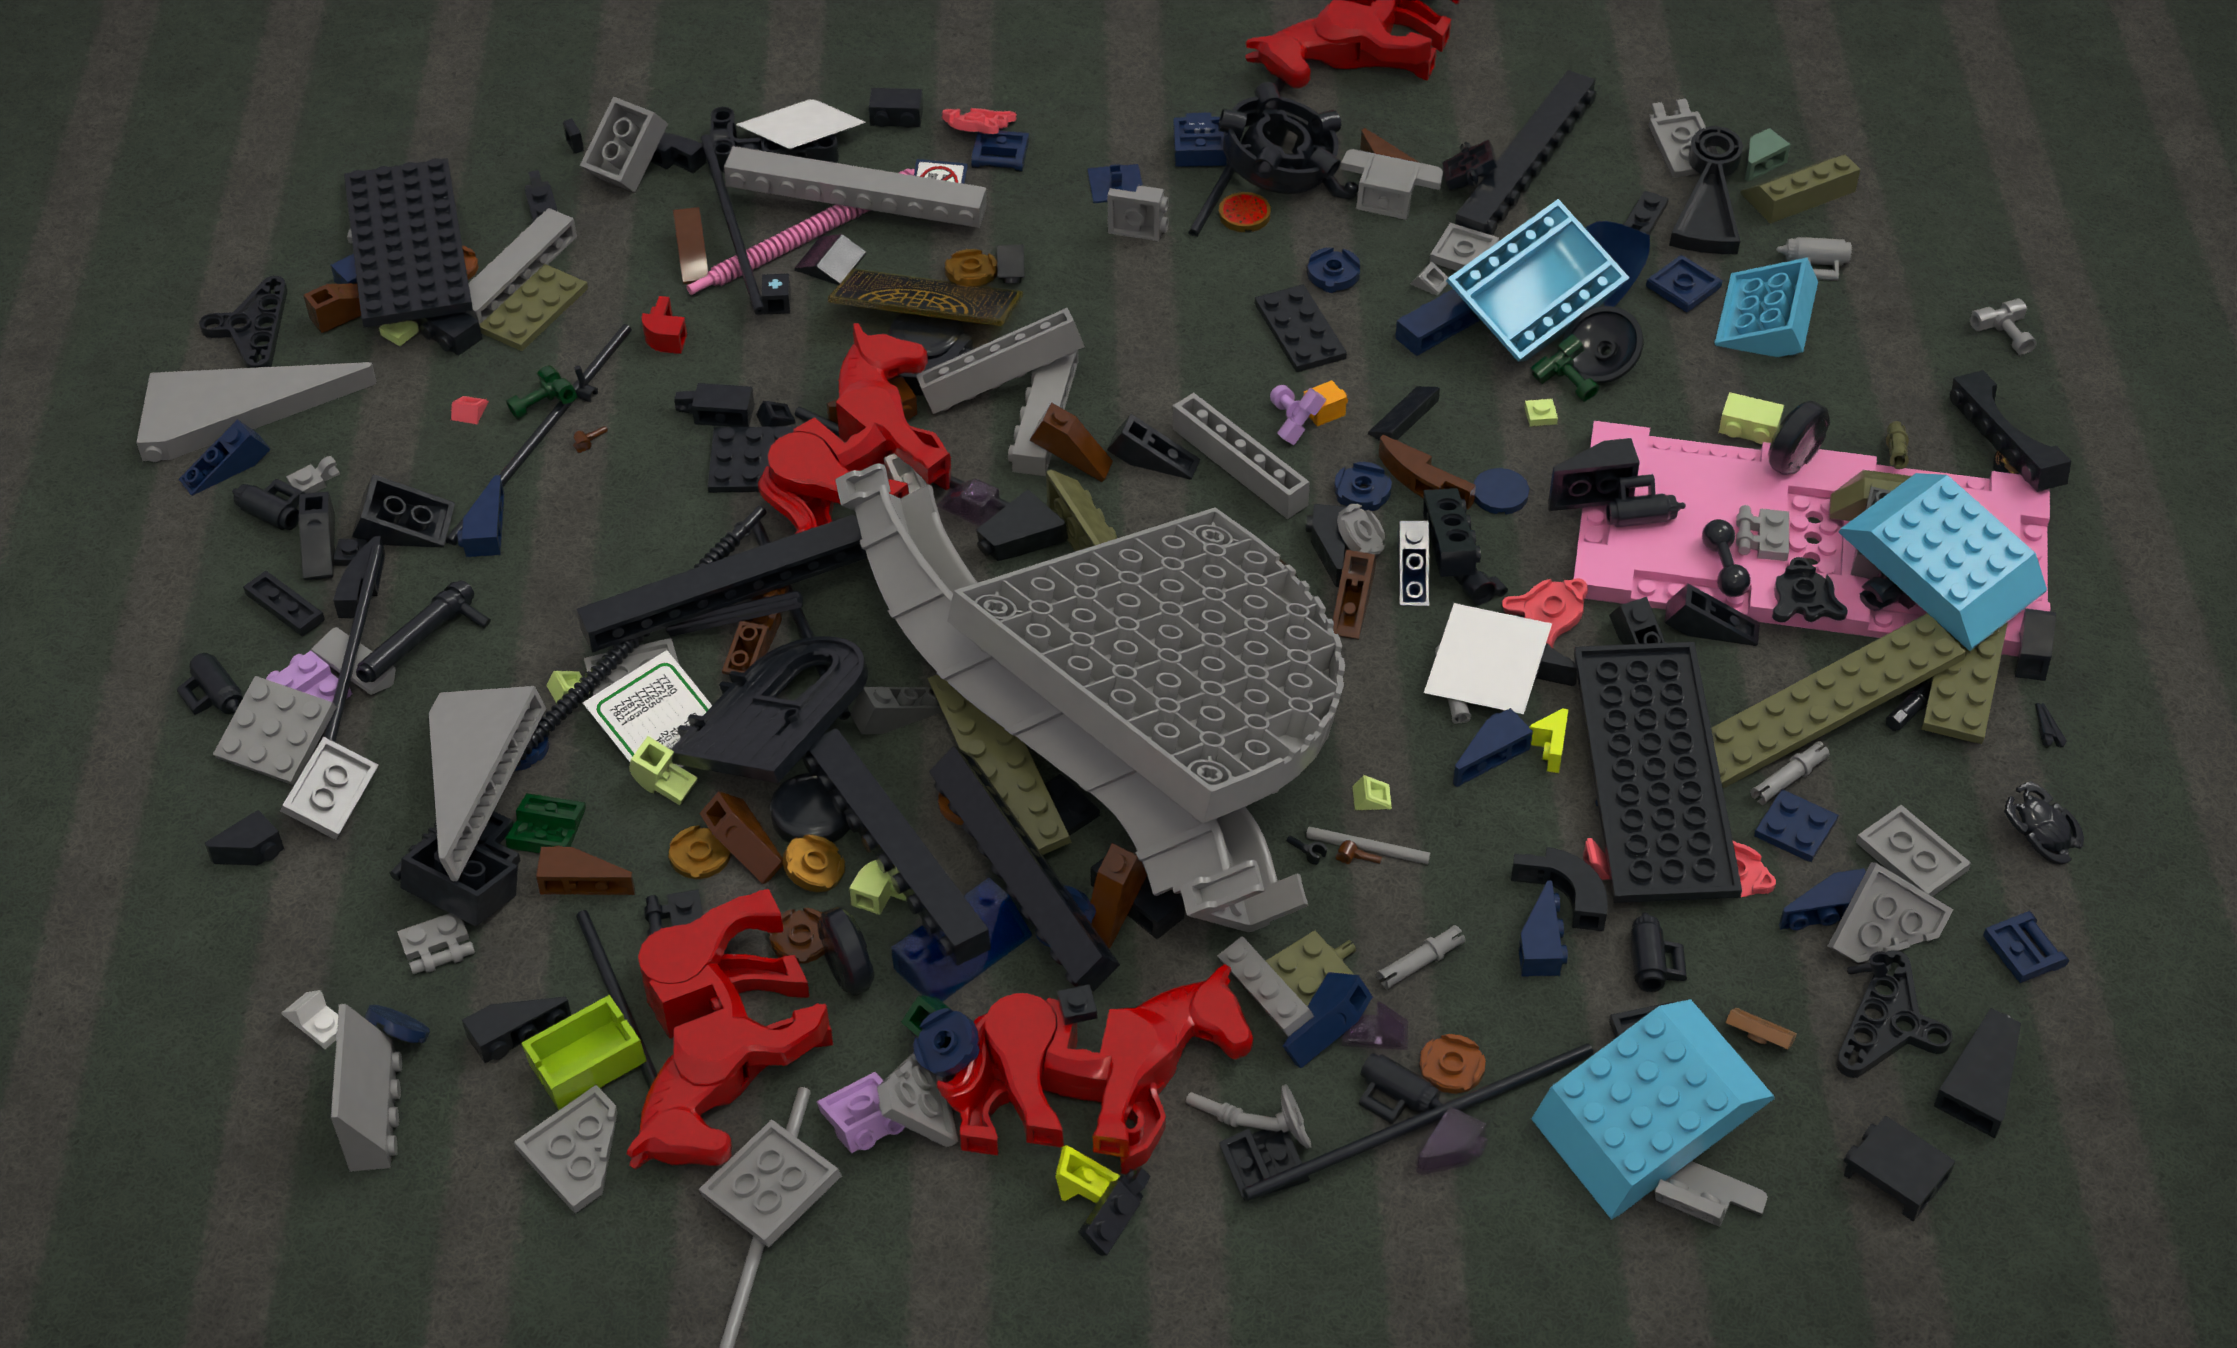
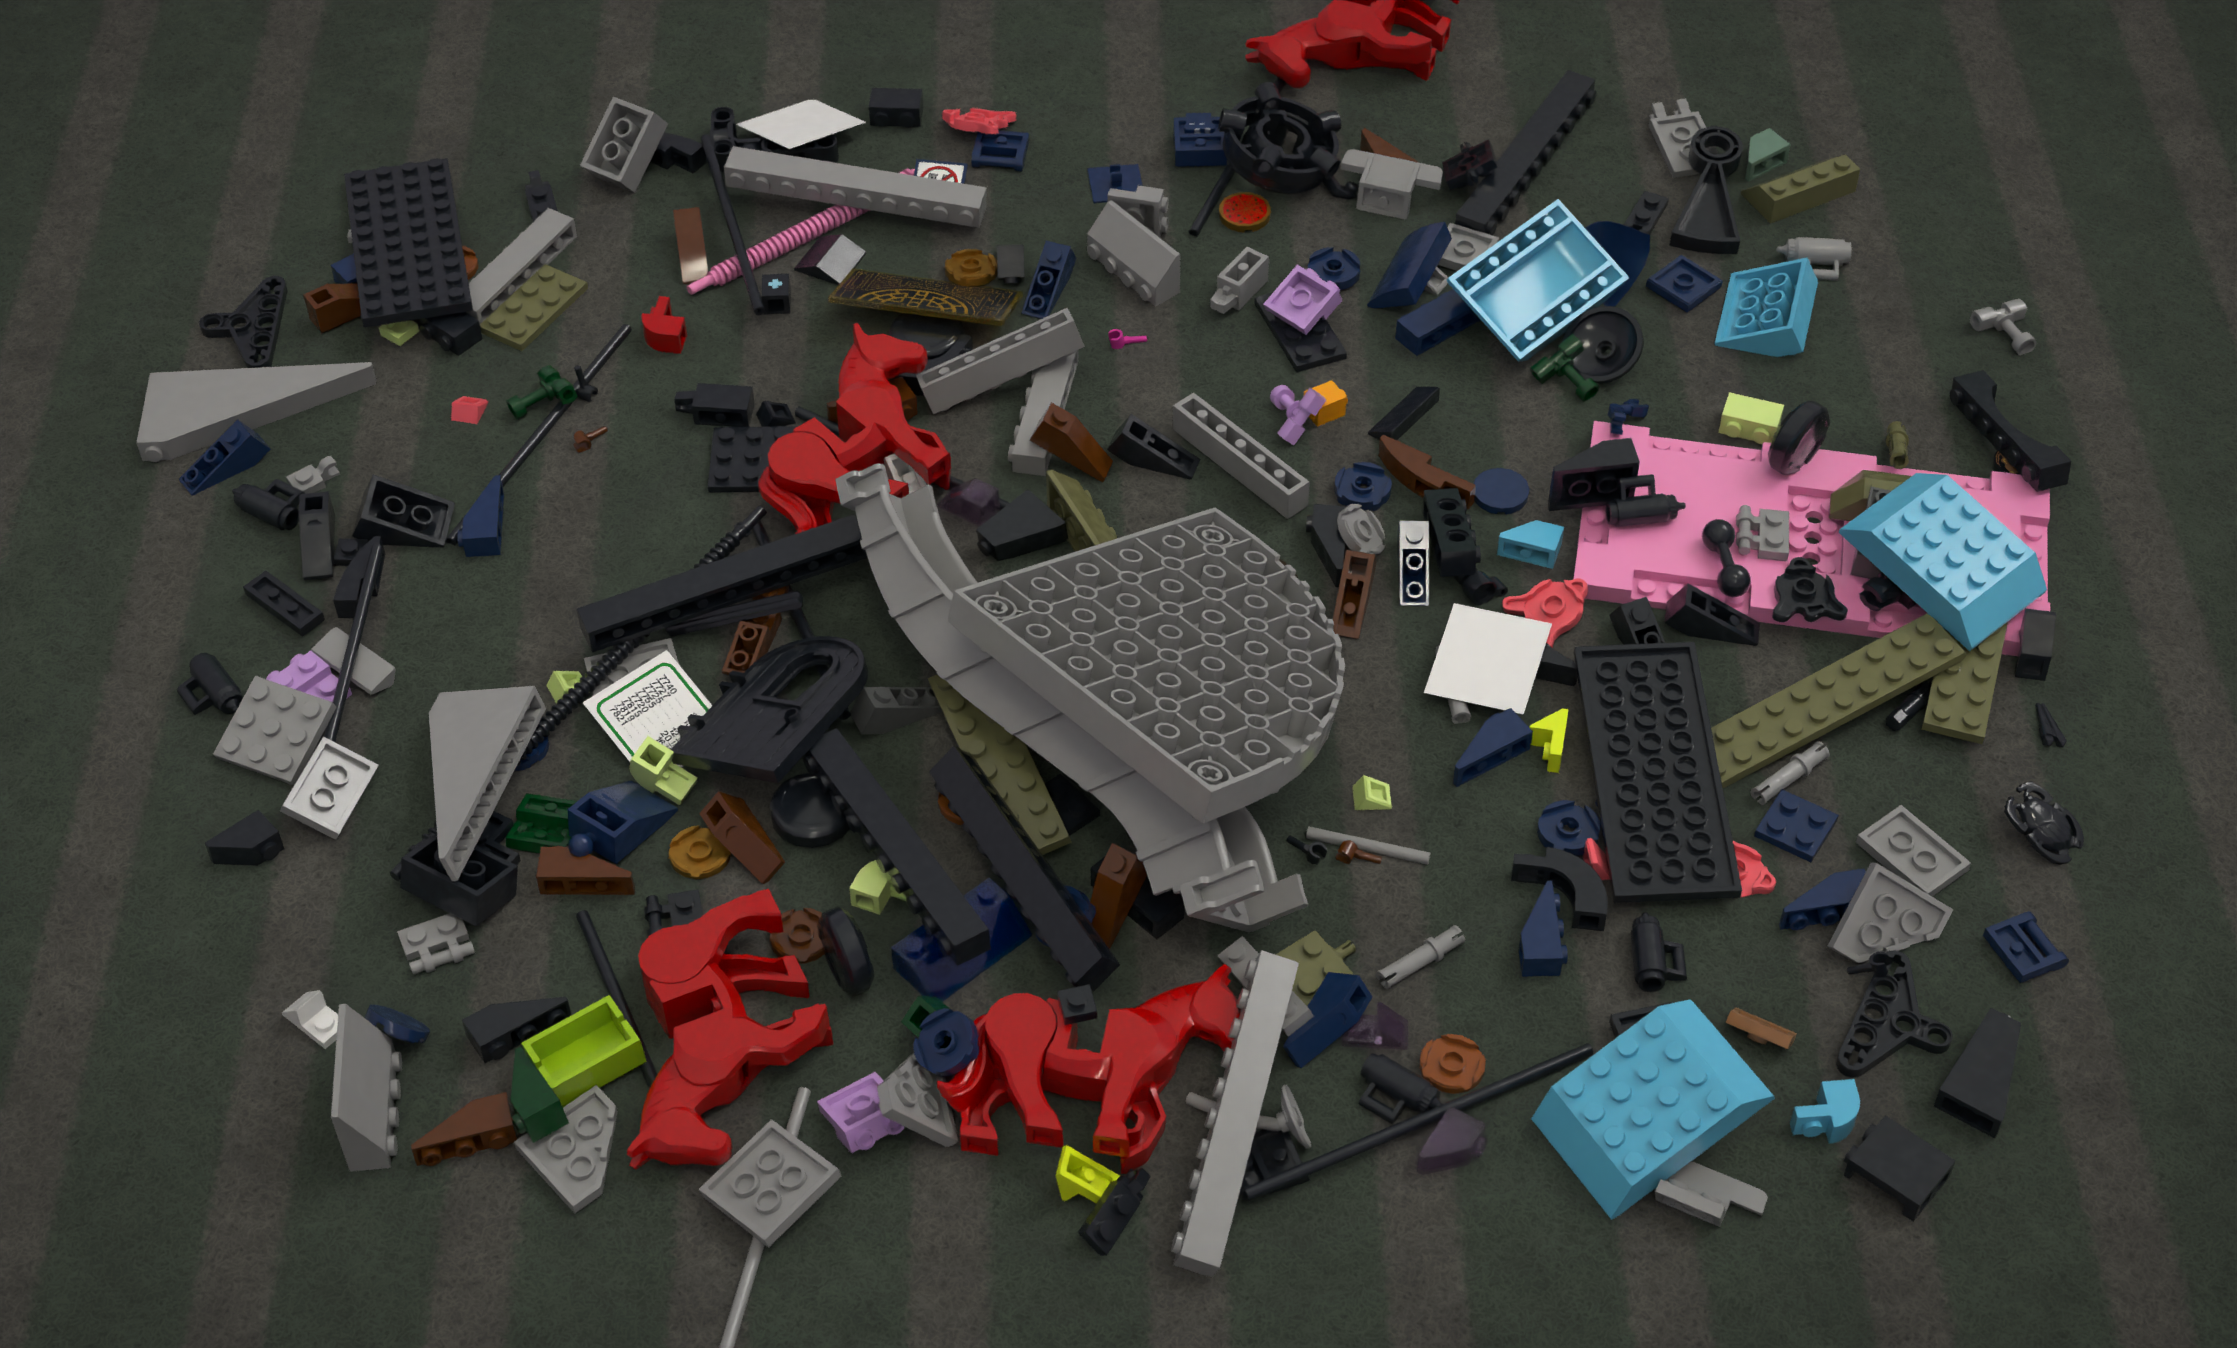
black cylinder [356,580,491,683] -> none
black tile [563,118,584,154] -> none
pearl gold tile [783,834,845,892] -> none
yellowish green plate [1524,399,1558,426] -> none
none -> reddish brown slope [411,1092,517,1166]
none -> dark green slope [511,1047,569,1143]
none -> dark blue slope [567,780,678,864]
none -> dark blue slope [1021,241,1077,319]
none -> light grey slope [1087,200,1180,307]
none -> dark pink hand [1108,329,1147,349]
none -> light grey brick [1171,950,1299,1277]
none -> light grey hinge [1210,247,1269,314]
none -> lavender plate [1263,265,1342,335]
none -> dark blue slope [1367,222,1452,308]
none -> medium azure slope [1497,520,1564,569]
none -> dark blue plate [1537,800,1601,856]
none -> dark blue piece [1607,399,1649,435]
none -> medium azure brick [1790,1079,1860,1144]

